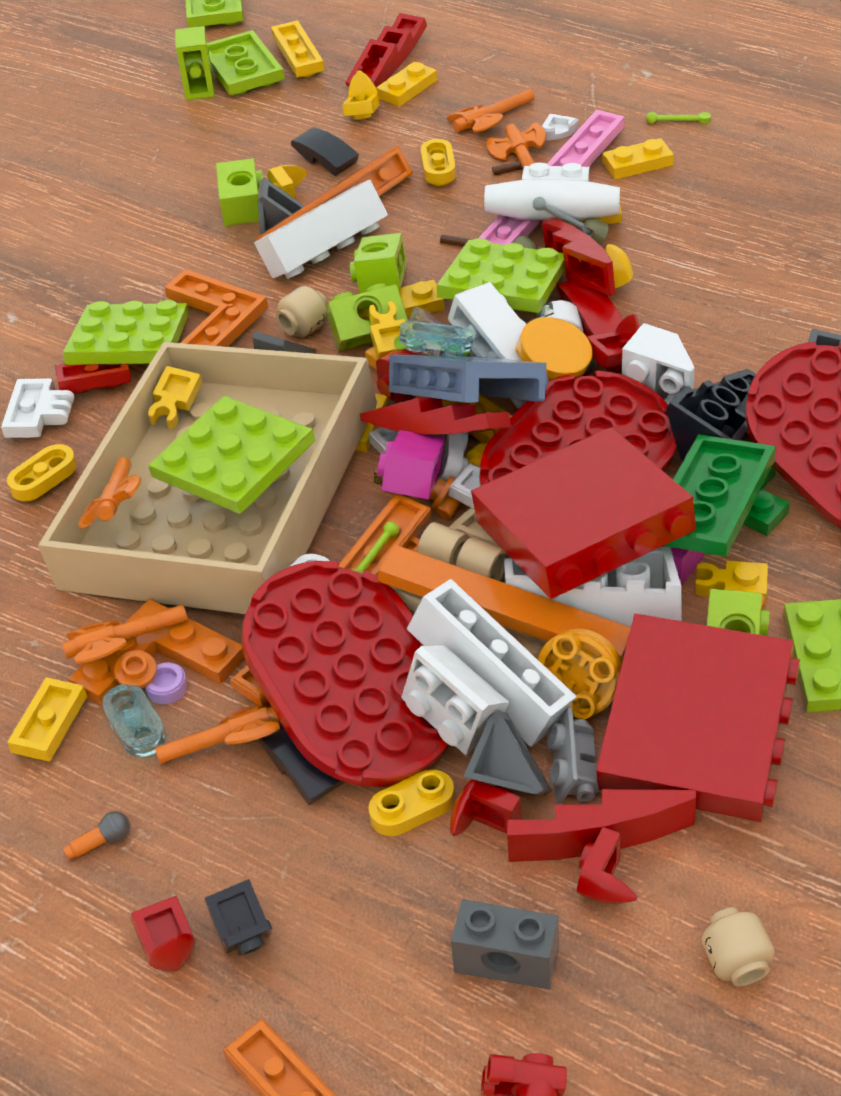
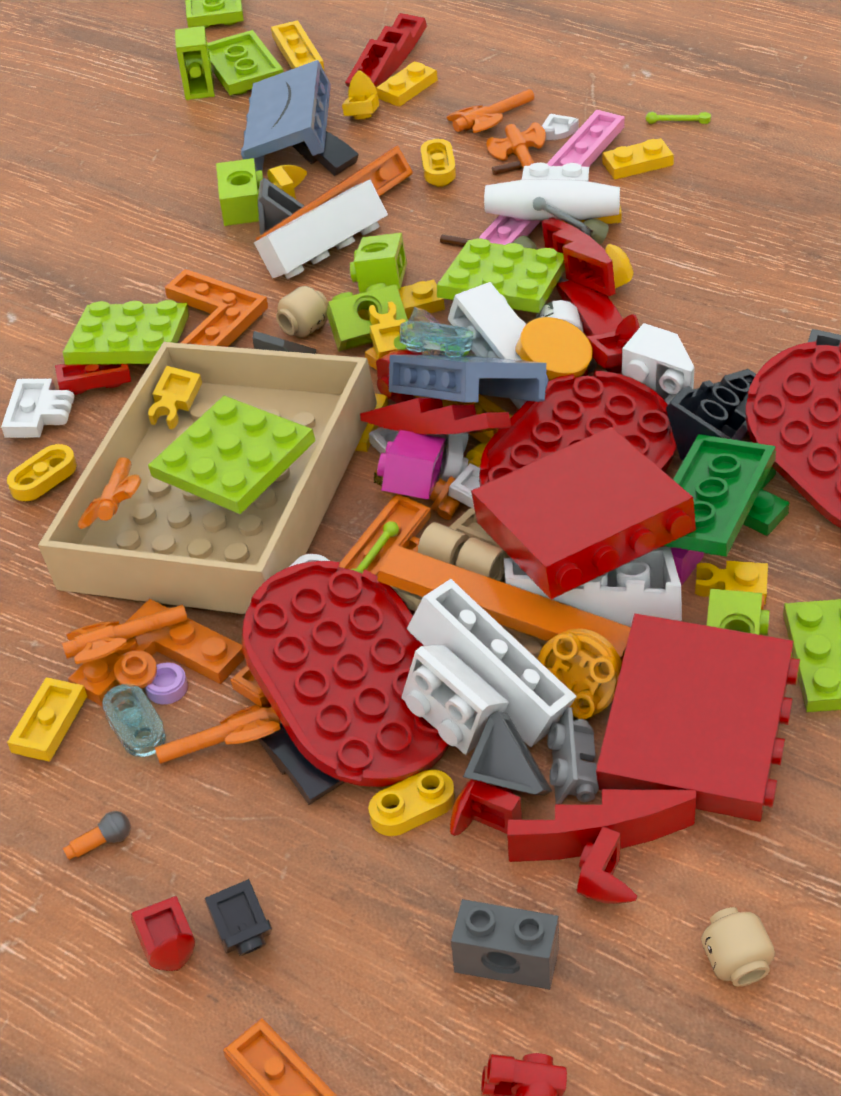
none -> sand blue panel [241,60,331,171]

